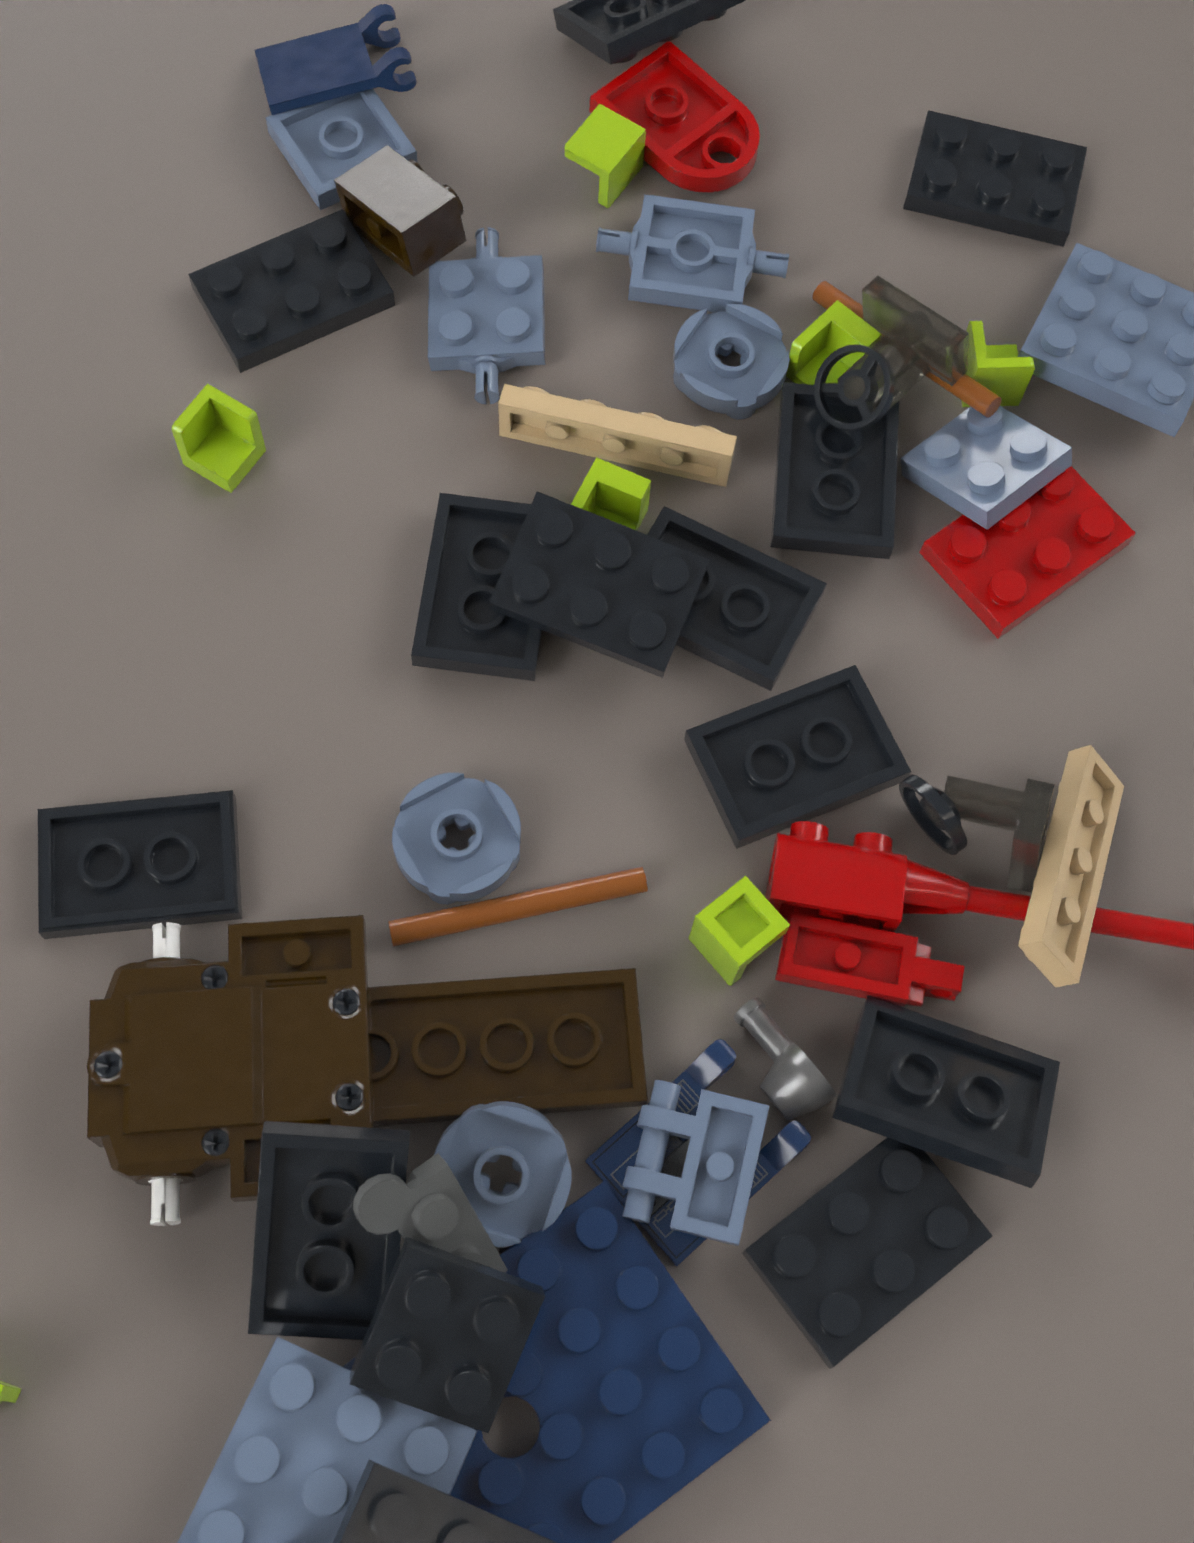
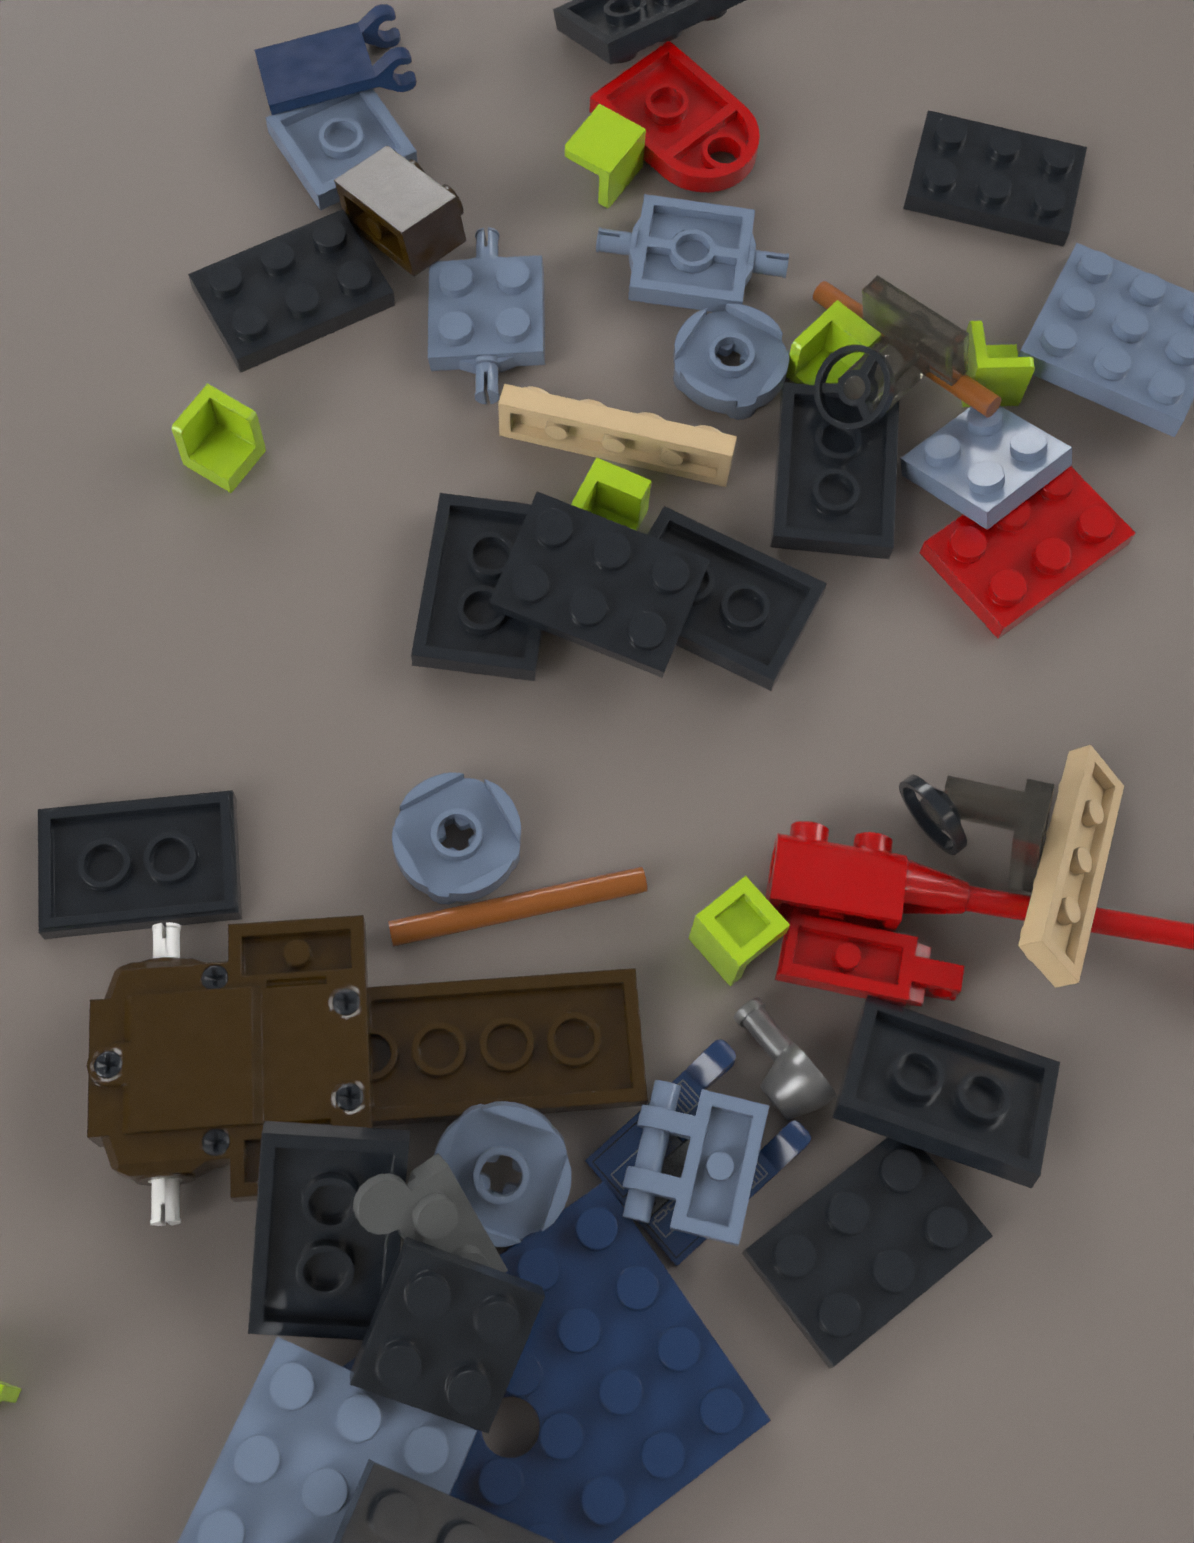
black plate [684,665,912,849] -> none

